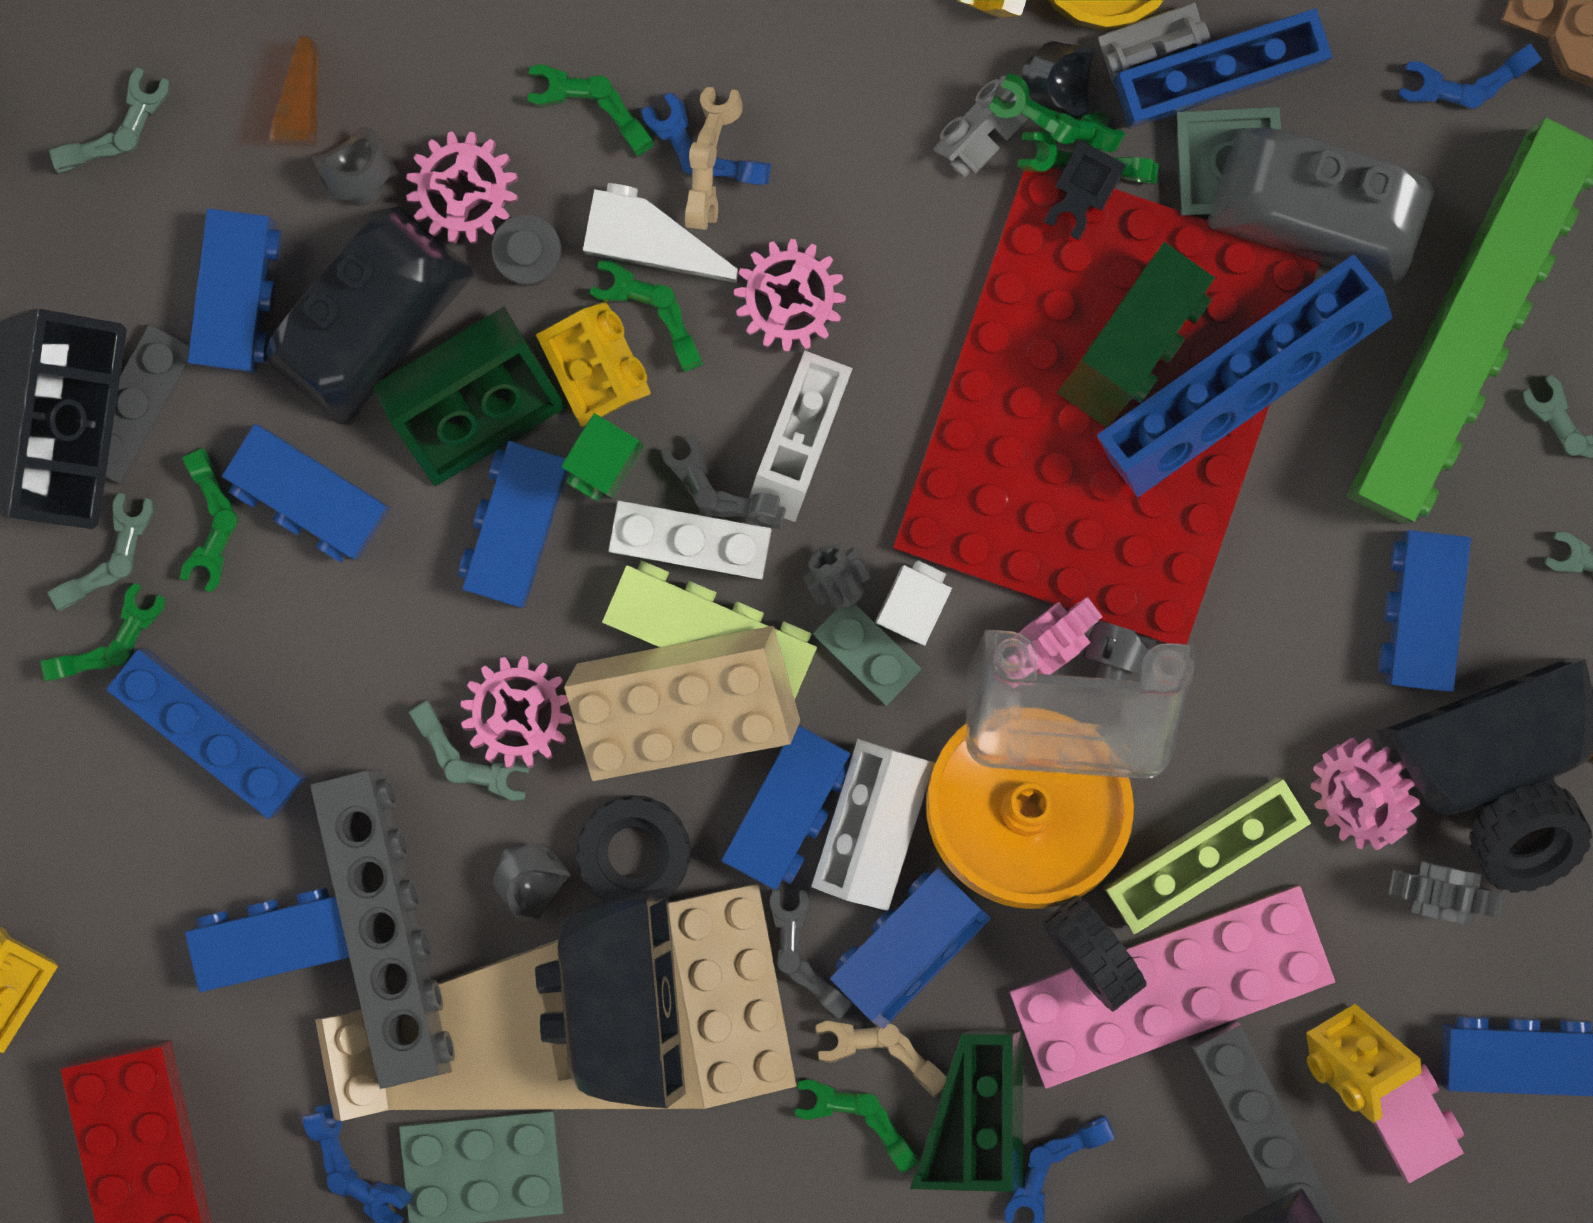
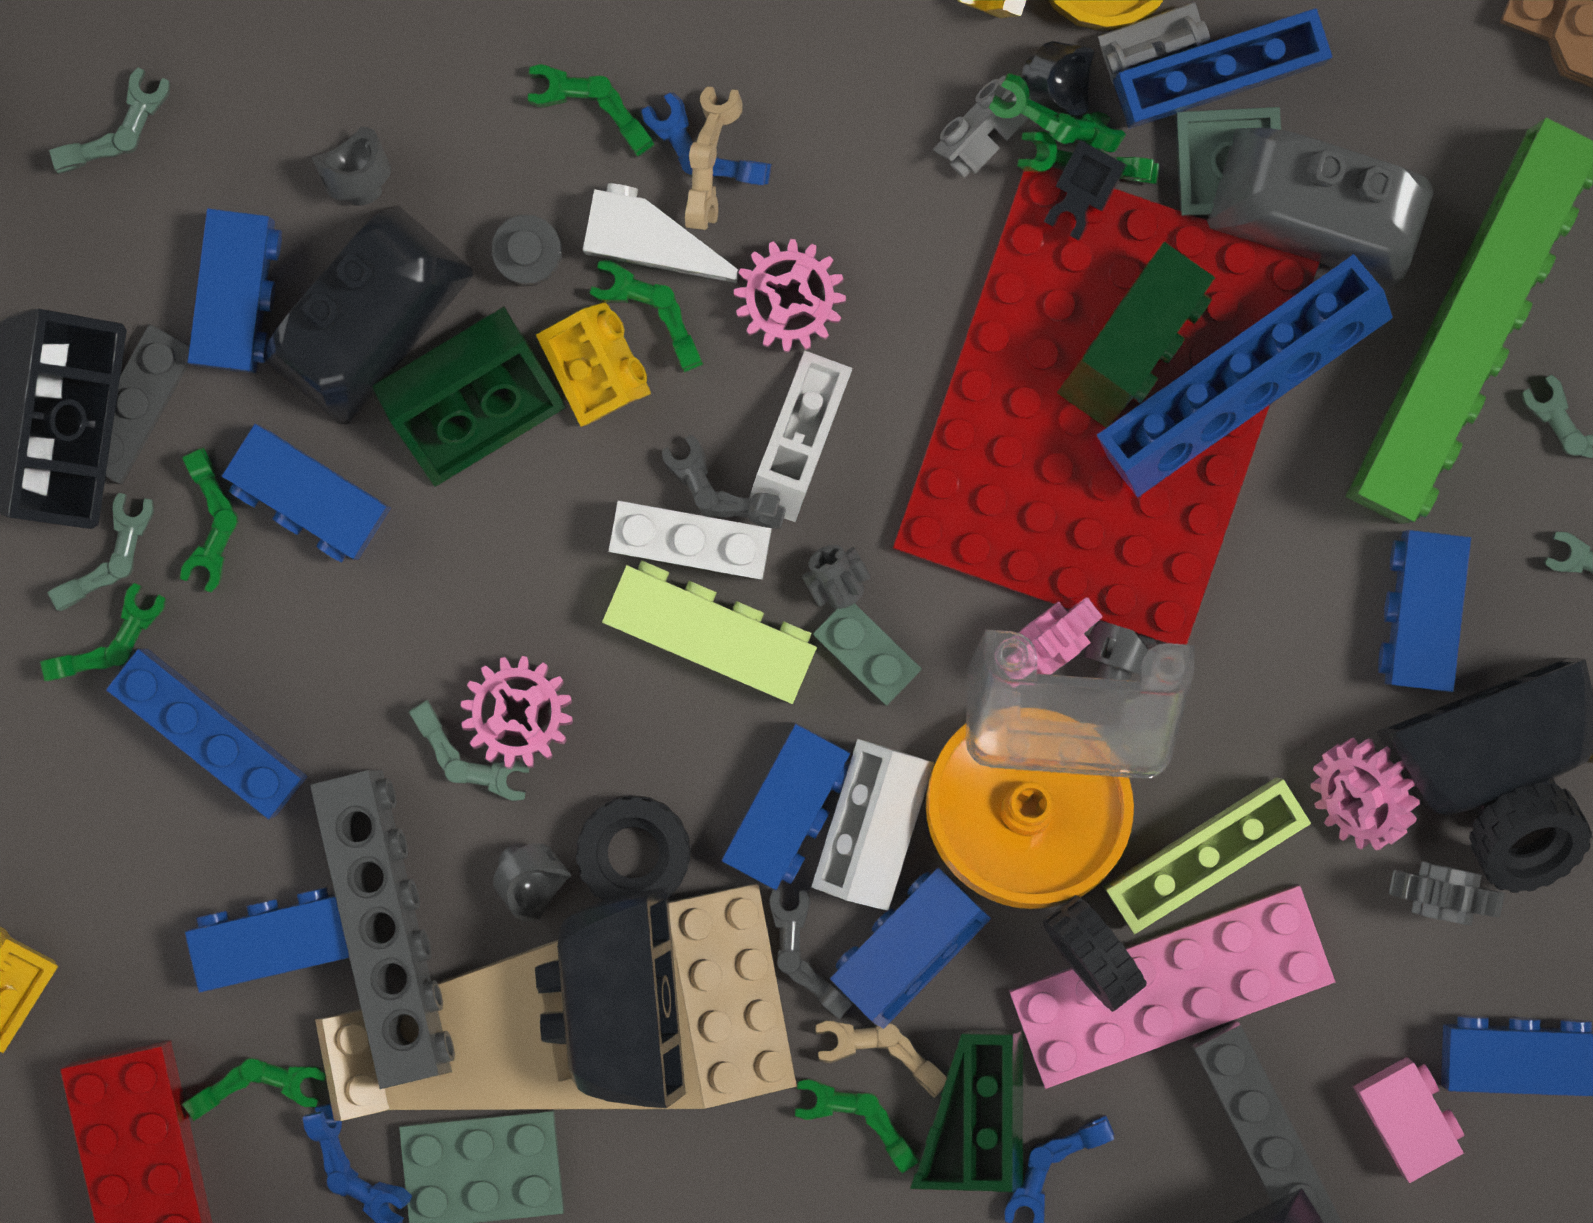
clear orange slope [269,36,318,146] -> none
bright pink gear [406,132,519,244] -> none
blue brick [457,441,568,608] -> none
green brick [561,413,646,501] -> none
tan brick [564,626,800,781] -> none
white brick [875,561,952,646] -> none
yellow bracket [1306,1004,1422,1123] -> none
blue piece [1398,43,1542,110] -> none
none -> green piece [182,1057,326,1121]

